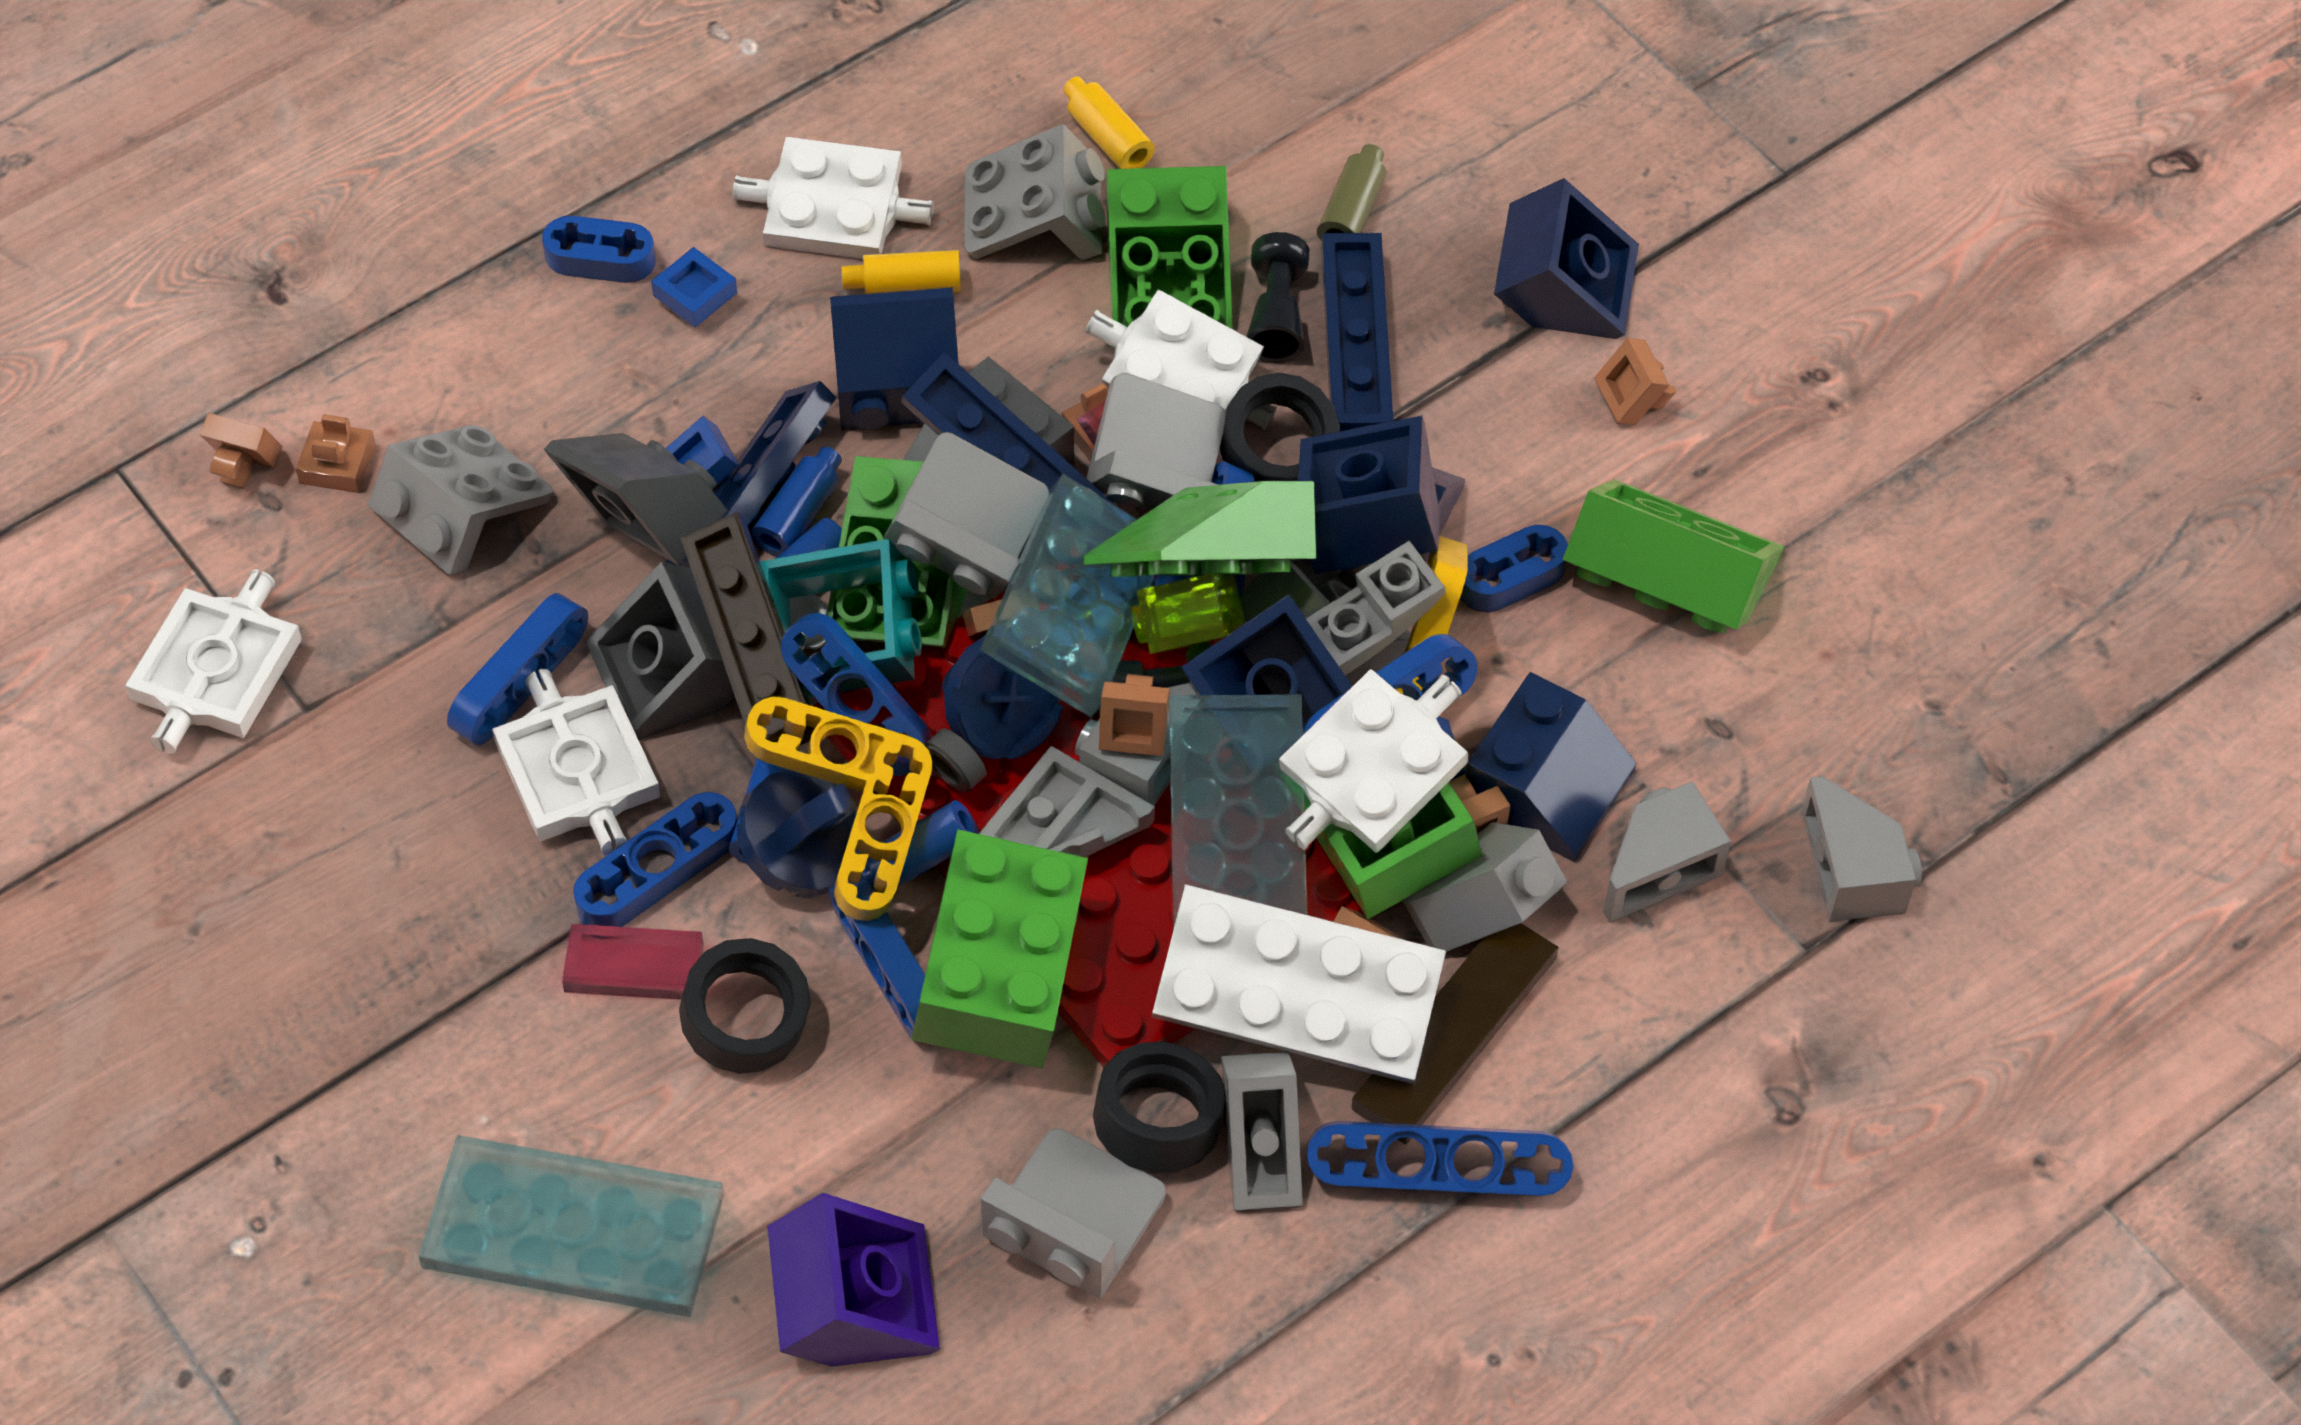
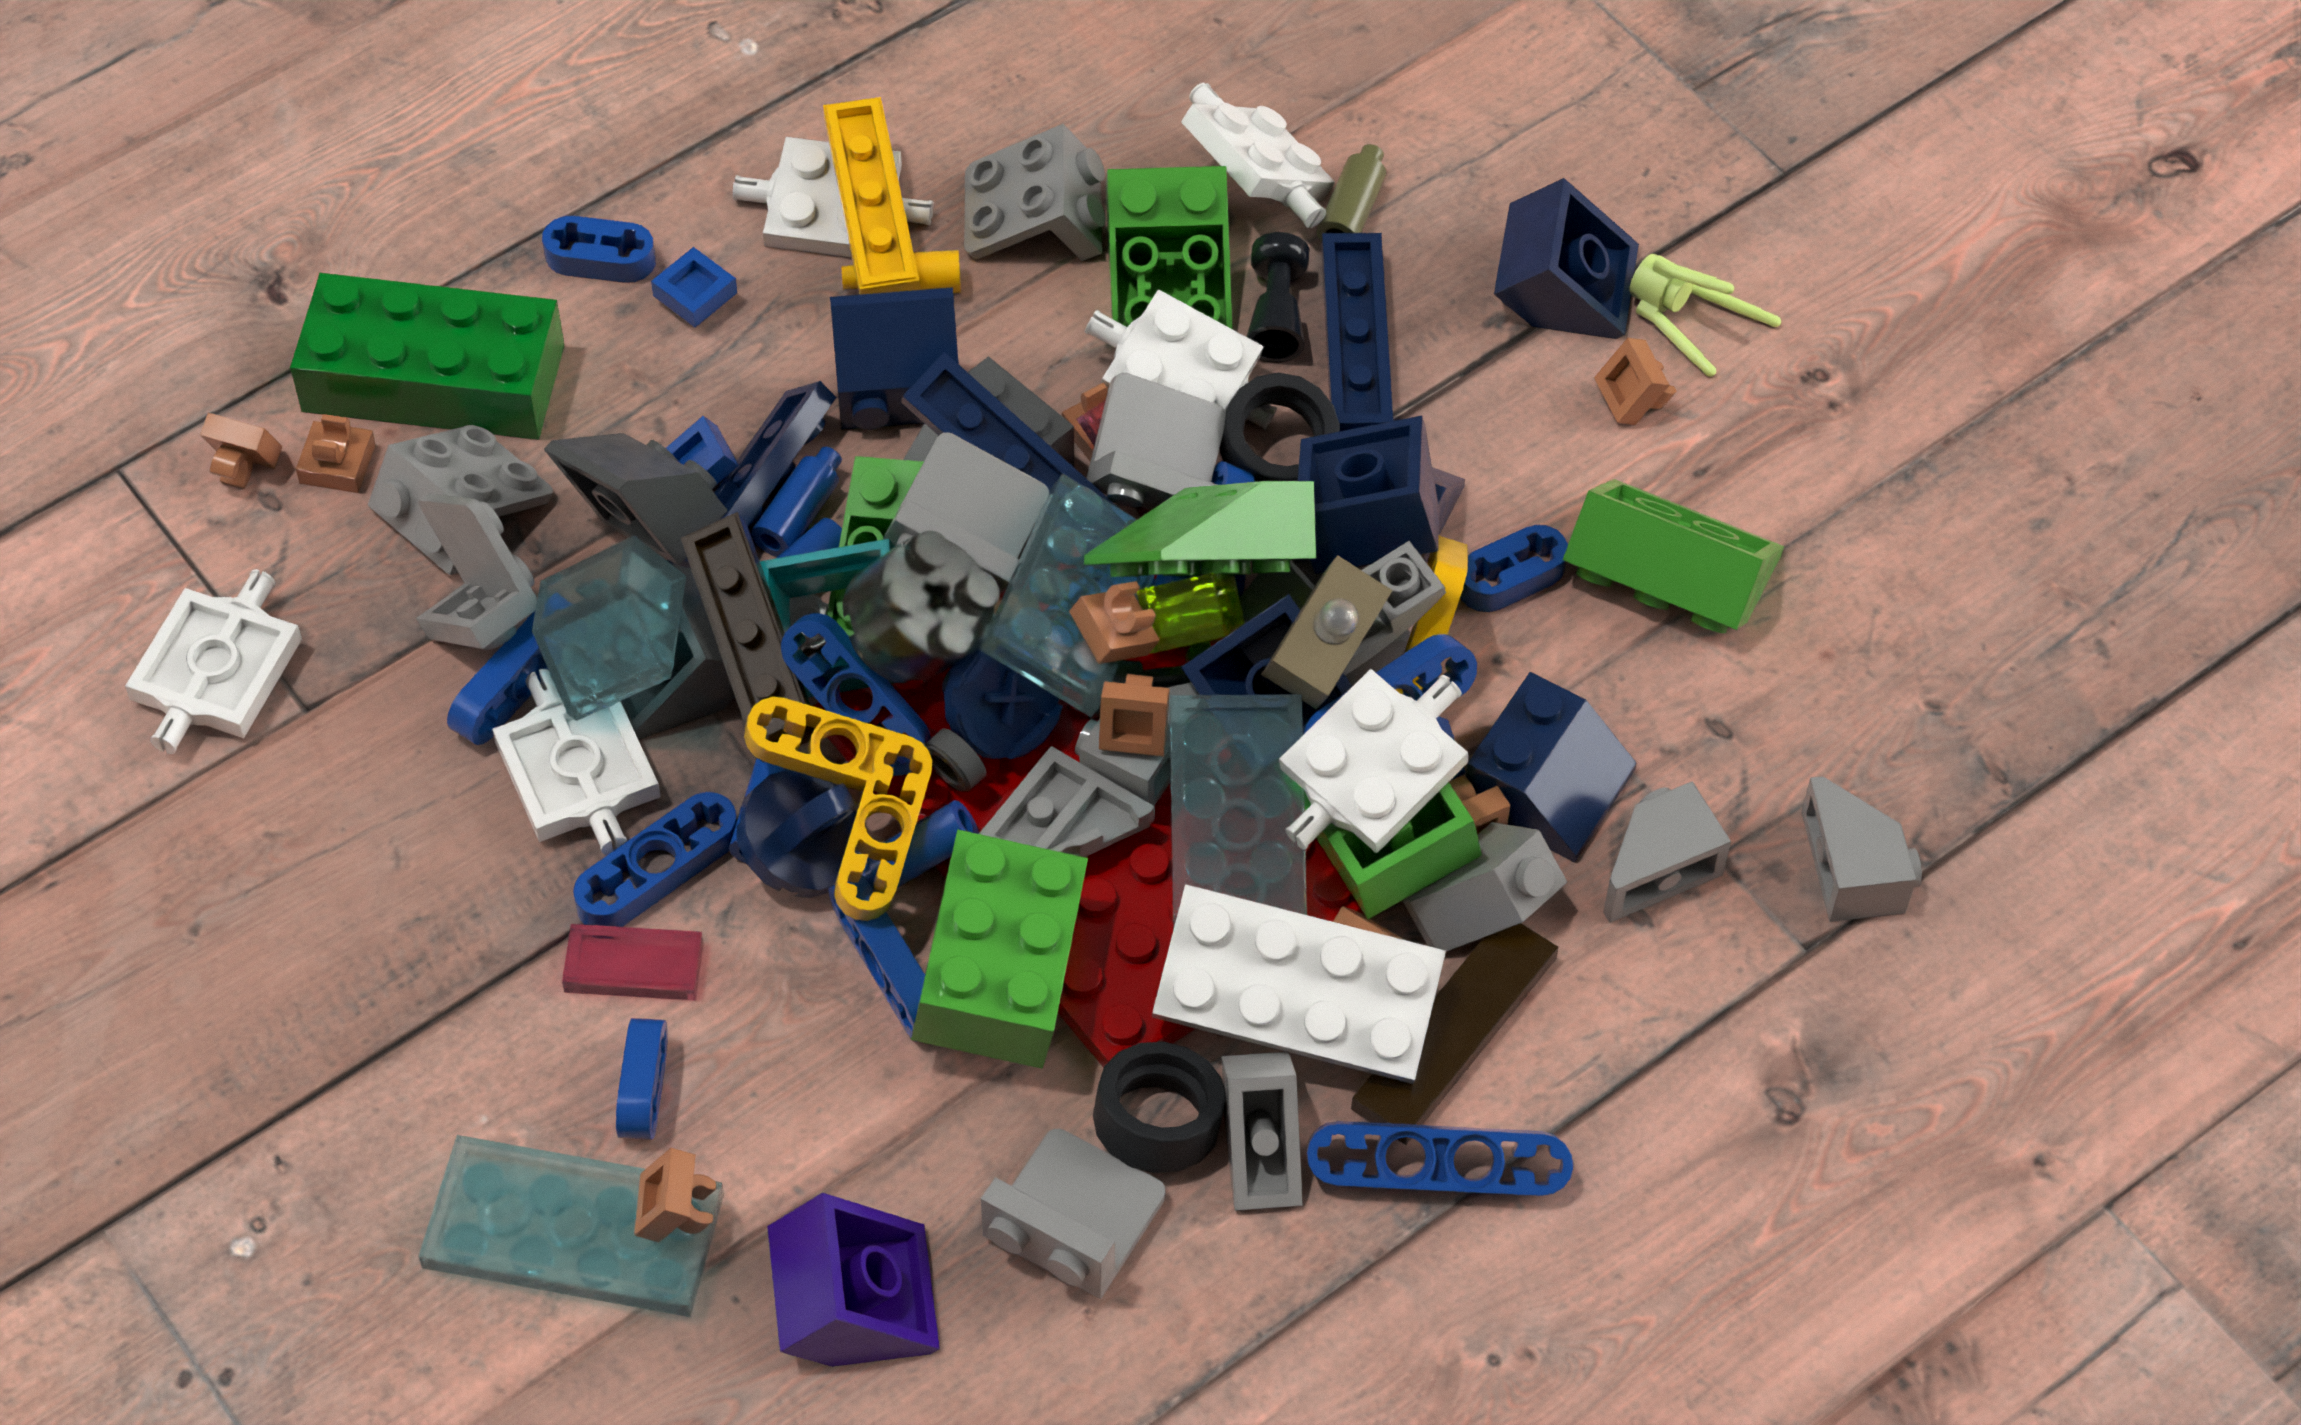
black tyre [679,938,811,1074] -> none
yellow cylinder [1063,76,1155,169] -> none
none -> green brick [290,273,565,440]
none -> light grey bracket [416,493,541,650]
none -> clear light blue slope [532,536,686,721]
none -> blue beam [616,1018,668,1140]
none -> nougat tile [634,1148,716,1243]
none -> yellow tile [823,97,920,295]
none -> clear smoke brick [843,530,1000,683]
none -> nougat tile [1069,581,1160,664]
none -> white plate [1181,83,1336,228]
none -> dark tan piece [1261,555,1393,710]
none -> yellowish green plant [1630,254,1781,377]

